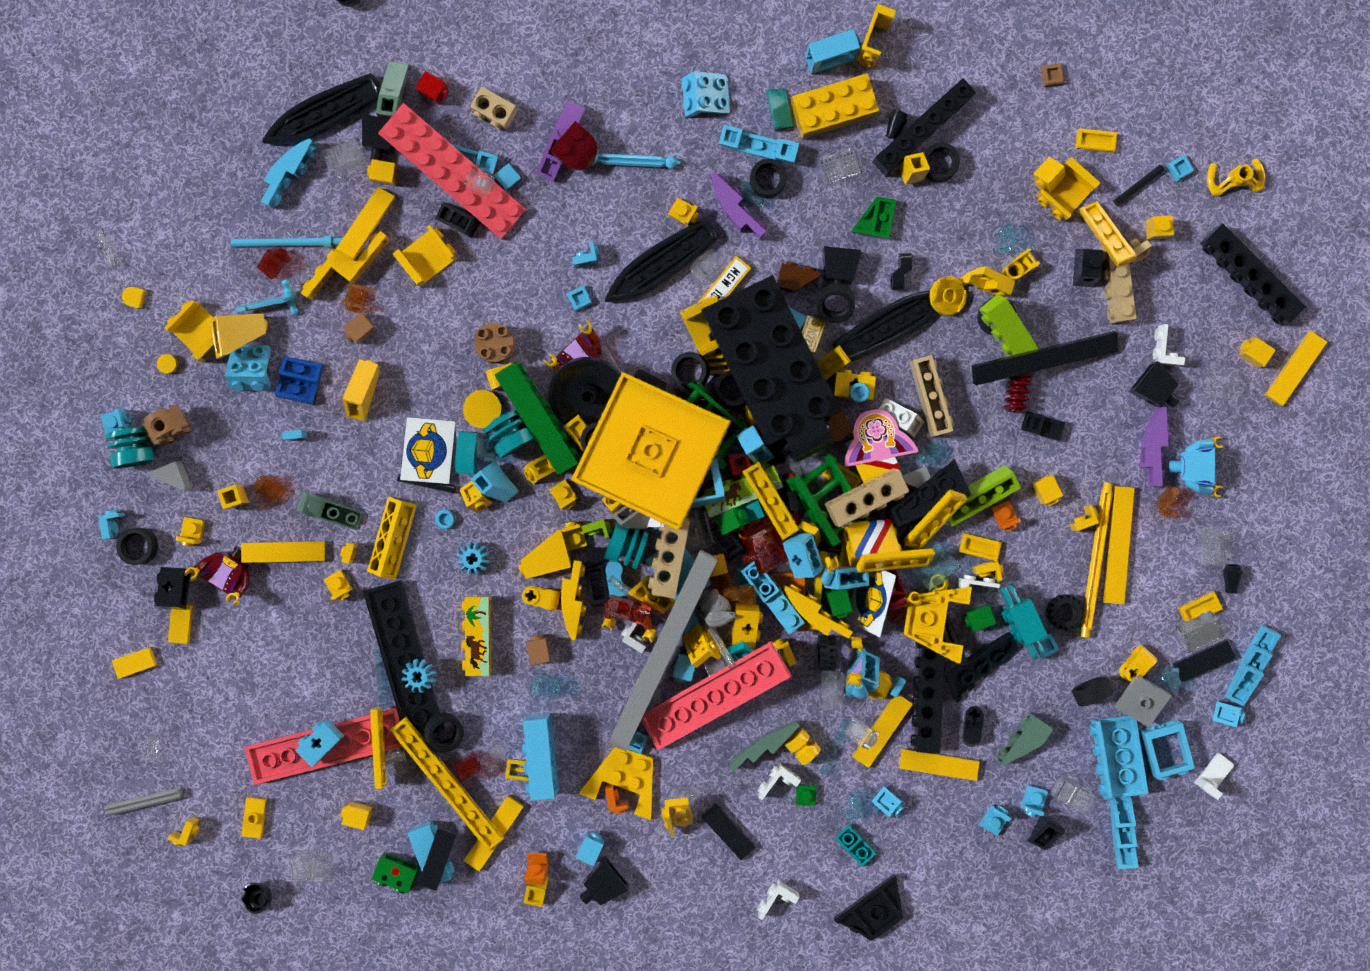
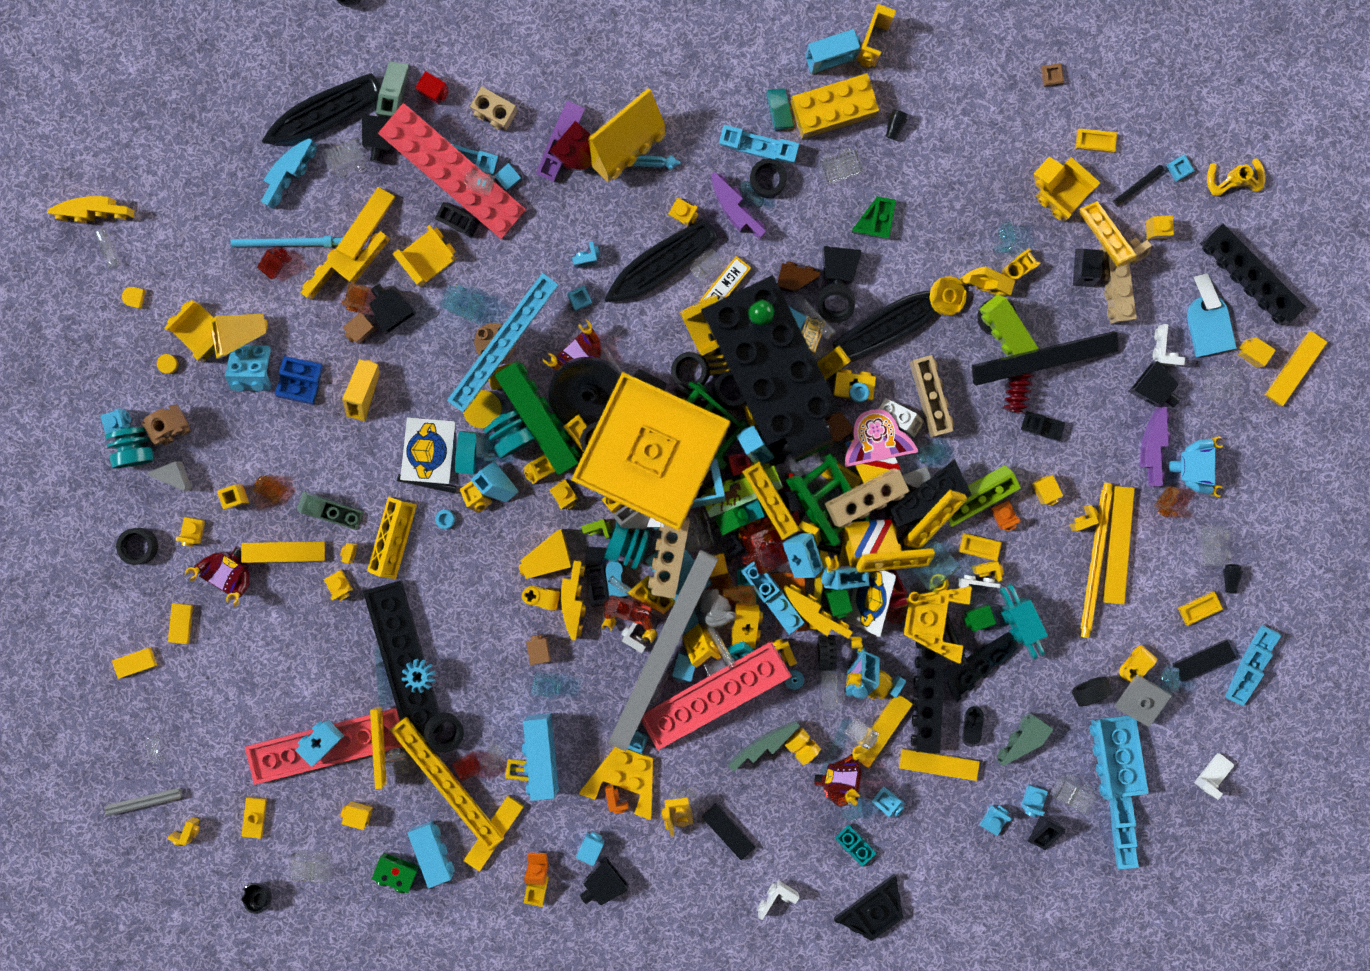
medium azure bracket [98,510,125,540] -> none
black brick [154,567,190,610] -> none
medium azure piece [234,279,298,315] -> none
medium azure tile [282,430,307,440] -> none
yellow brick [367,159,399,187] -> none
black tile [418,827,457,891] -> none
medium azure gear [457,542,490,575] -> none
brick [462,596,492,676] -> none
yellow bracket [561,521,588,551] -> none
medium azure bracket [682,71,730,117] -> none
white bracket [757,763,801,800] -> none
green plate [796,784,816,805] -> none
black brick [872,78,976,177] -> none
black piece [890,253,912,290] -> none
yellow brick [898,152,930,185] -> none
black tyre [924,142,960,182] -> none
medium azure tile [1039,632,1059,659] -> none
black tyre [1046,594,1085,630] -> none
medium azure window [1139,720,1195,780] -> none
clear brick [1176,611,1225,653] -> none
medium azure bracket [1212,701,1245,728] -> none
none -> yellow slope [47,196,135,224]
none -> black torso [369,284,417,334]
none -> clear light blue brick [439,284,487,325]
none -> medium azure plate [447,273,559,413]
none -> yellow slope [589,88,665,182]
none -> green piece [748,300,774,326]
none -> medium azure tile [785,669,804,690]
none -> clear axle [791,293,835,339]
none -> torso [814,746,866,807]
none -> medium azure tile [1187,297,1237,357]
none -> white sticker [1194,274,1221,309]

